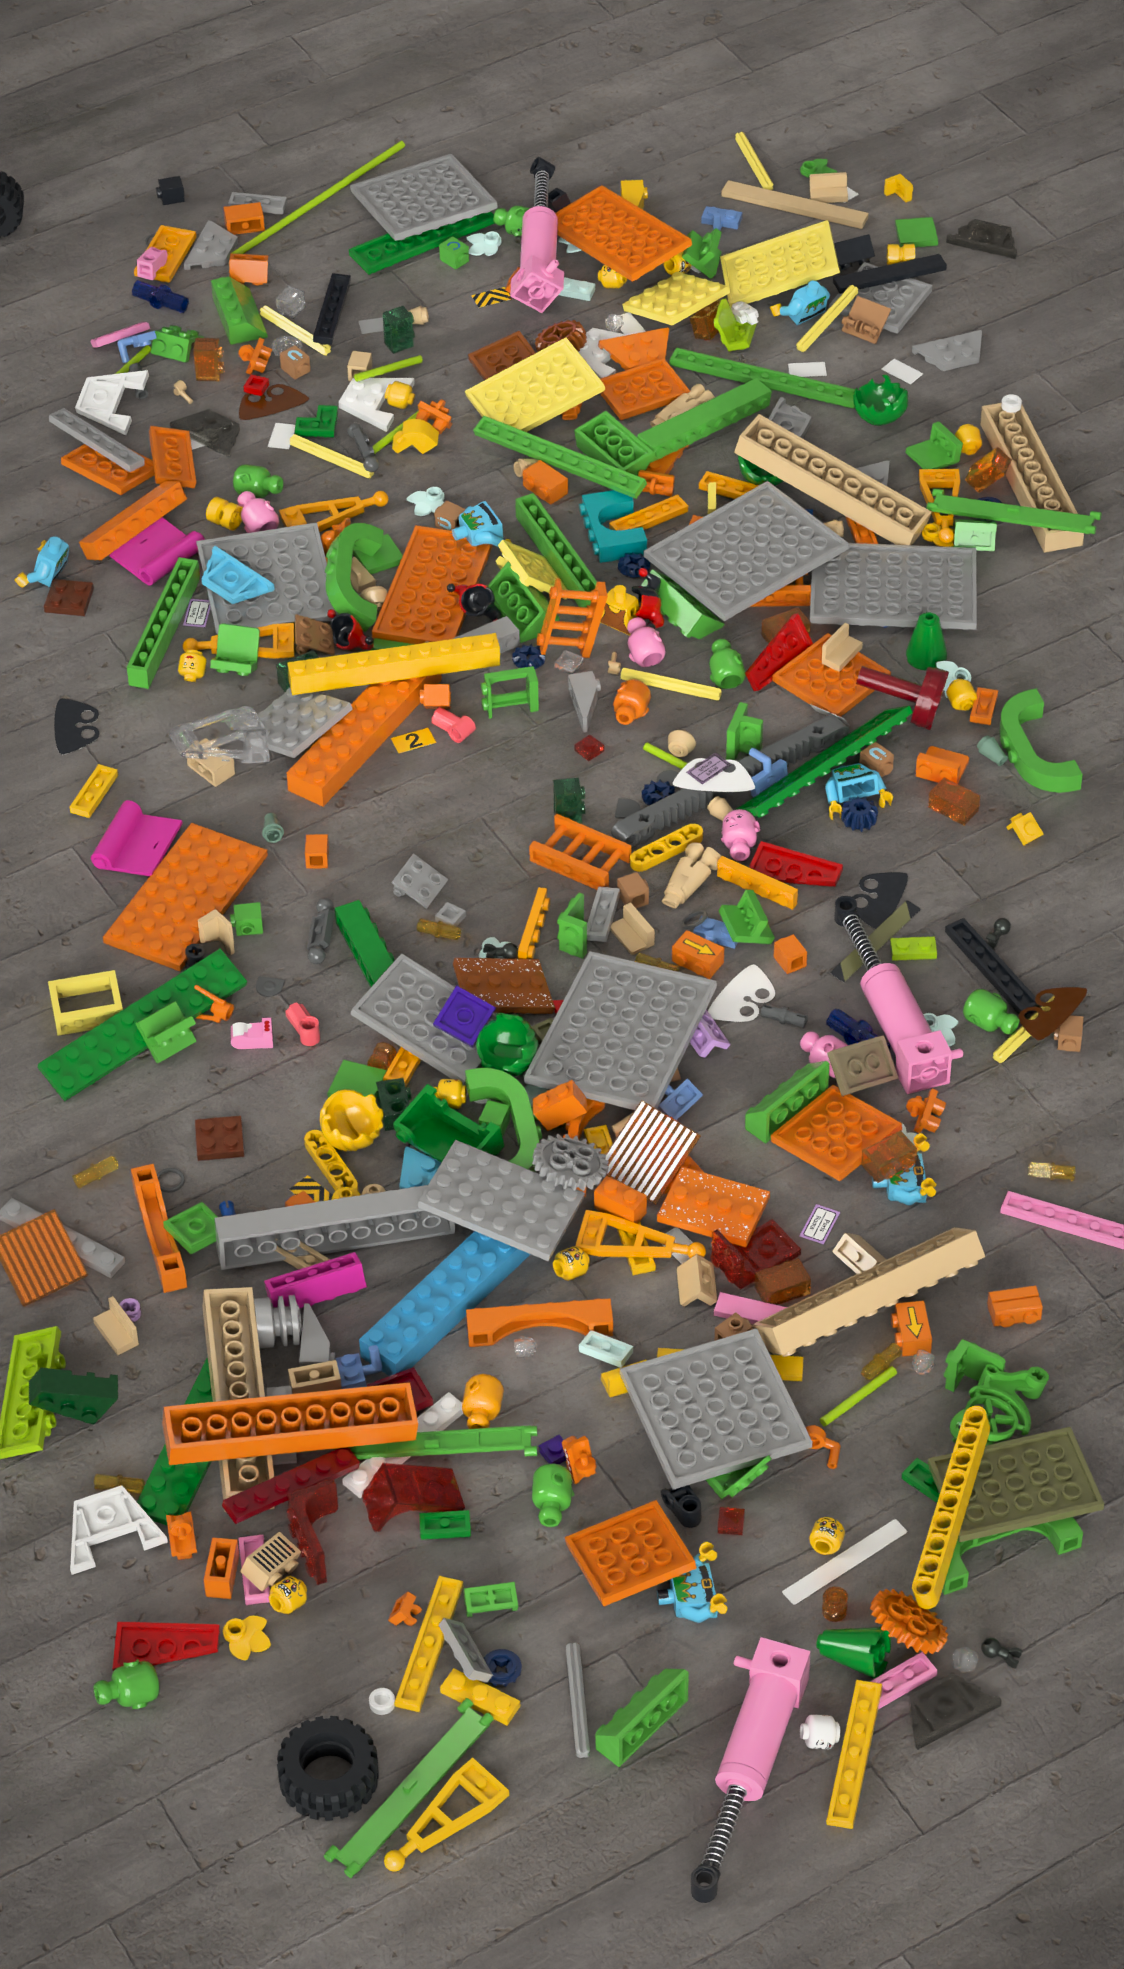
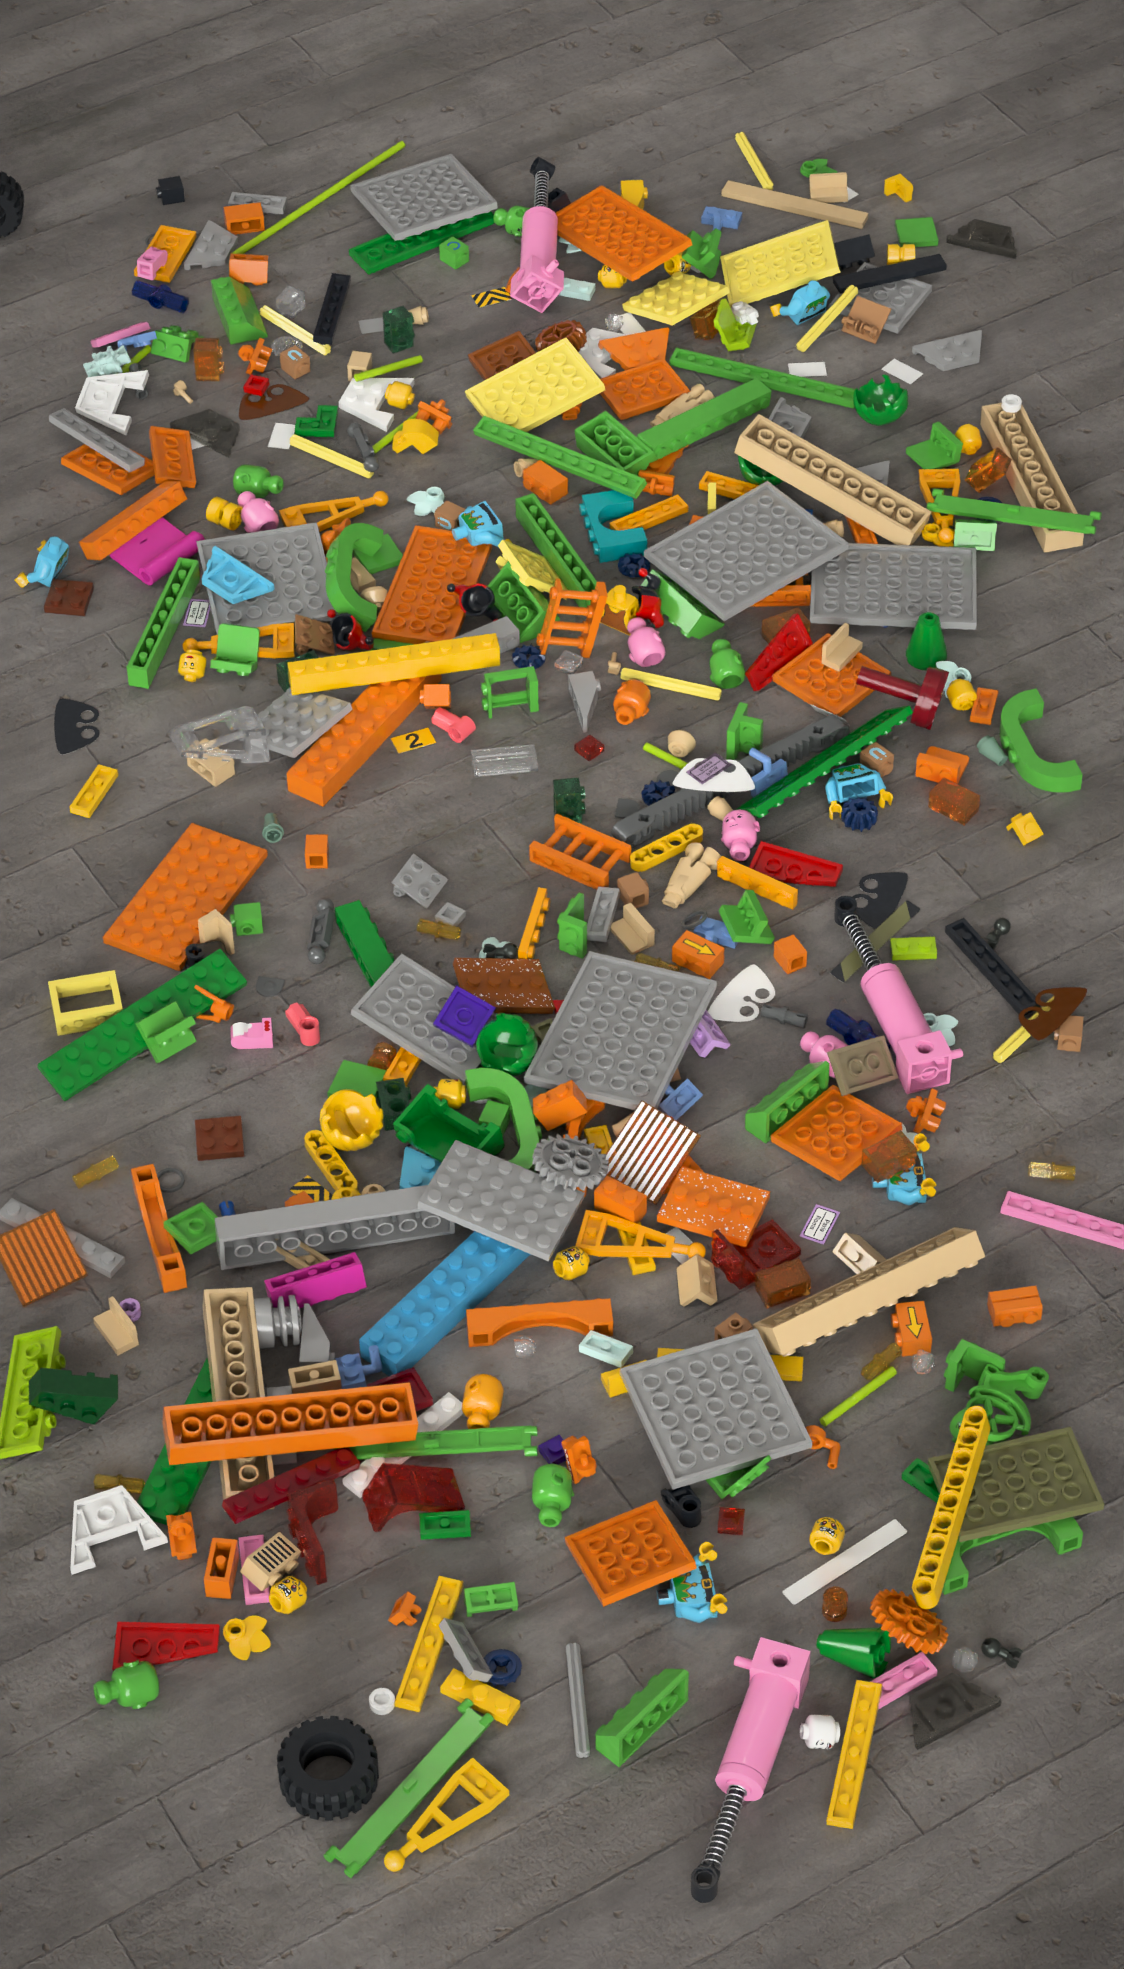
dark pink door [91,800,183,876] -> none
light aqua plate [467,231,502,256] -> none
bright pink tile [714,1292,787,1325] -> none
bright green piece [963,989,1020,1034] -> none
none -> light aqua gear [83,346,131,377]
none -> clear piece [471,744,538,777]

